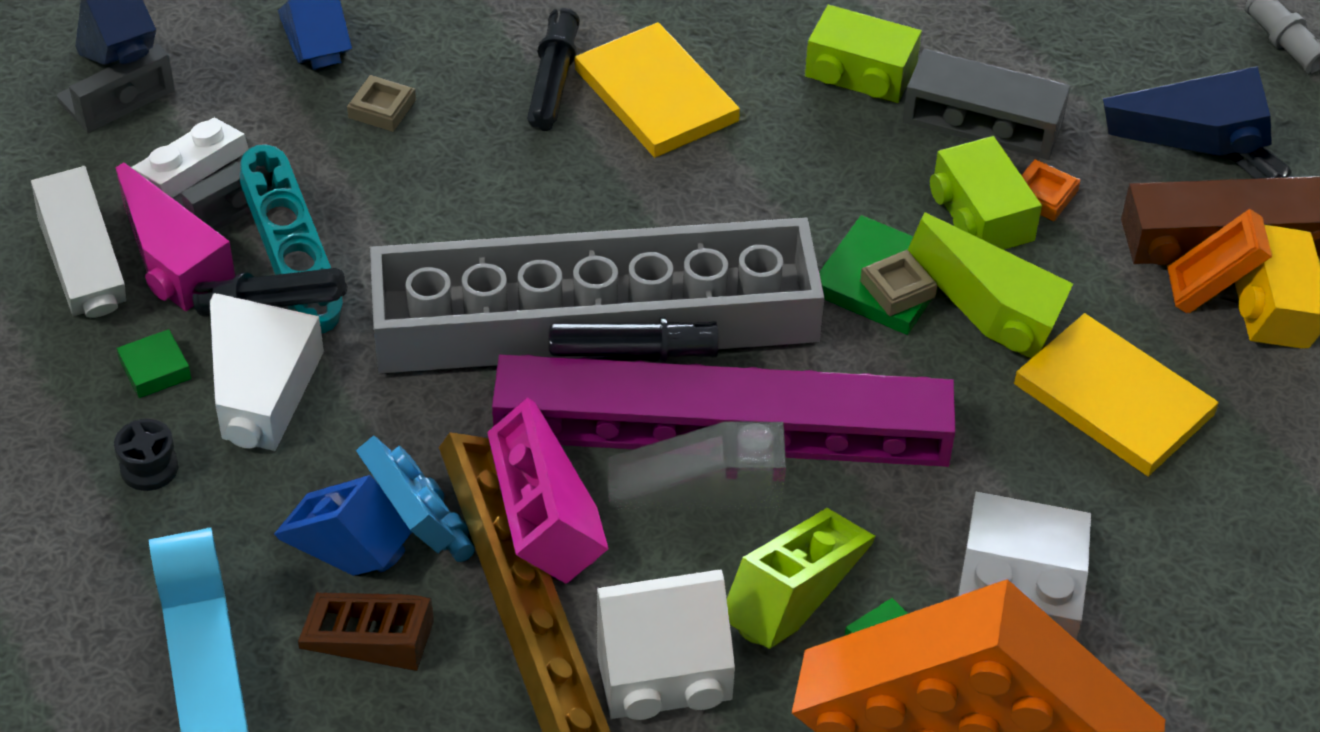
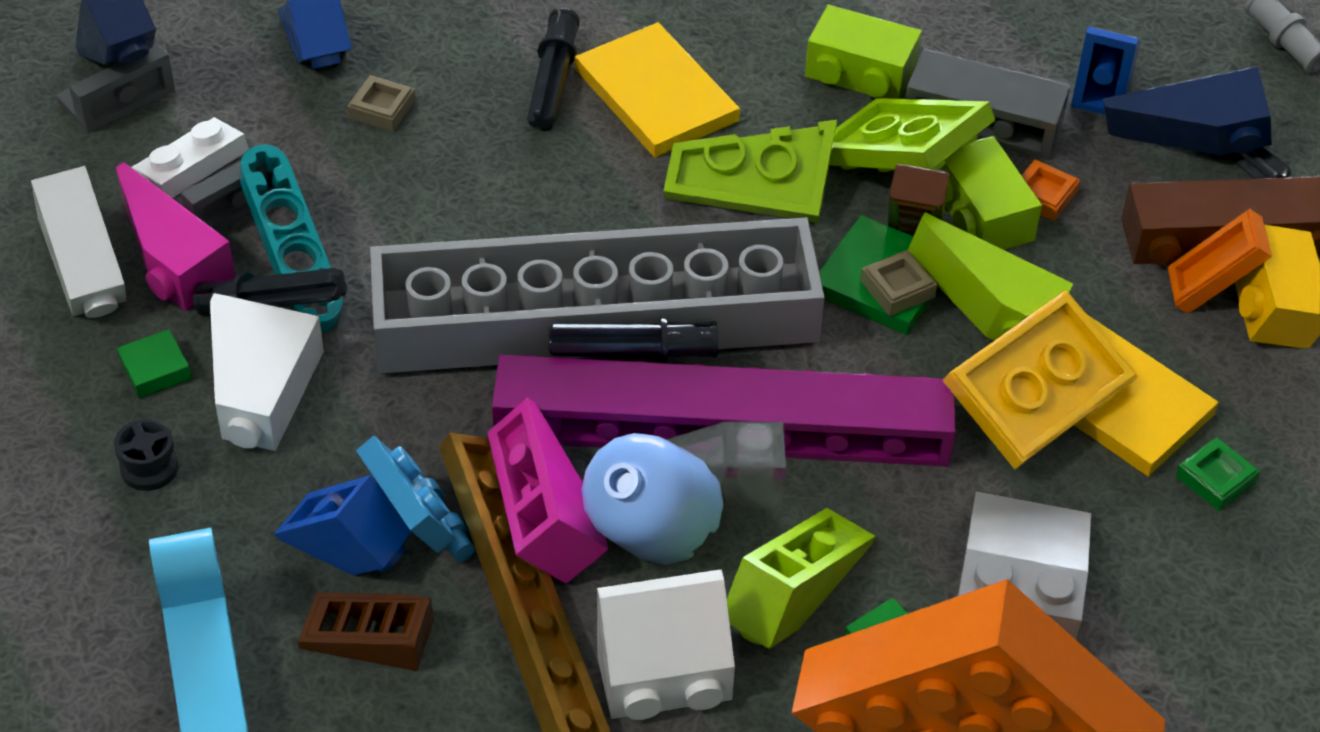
none -> light blue cylinder [581,433,723,565]
none -> lime wing [664,119,837,223]
none -> lime plate [830,98,995,172]
none -> reddish brown slope [888,164,950,236]
none -> yellow tile [942,290,1138,470]
none -> blue slope [1071,26,1140,115]
none -> green tile [1176,437,1260,511]

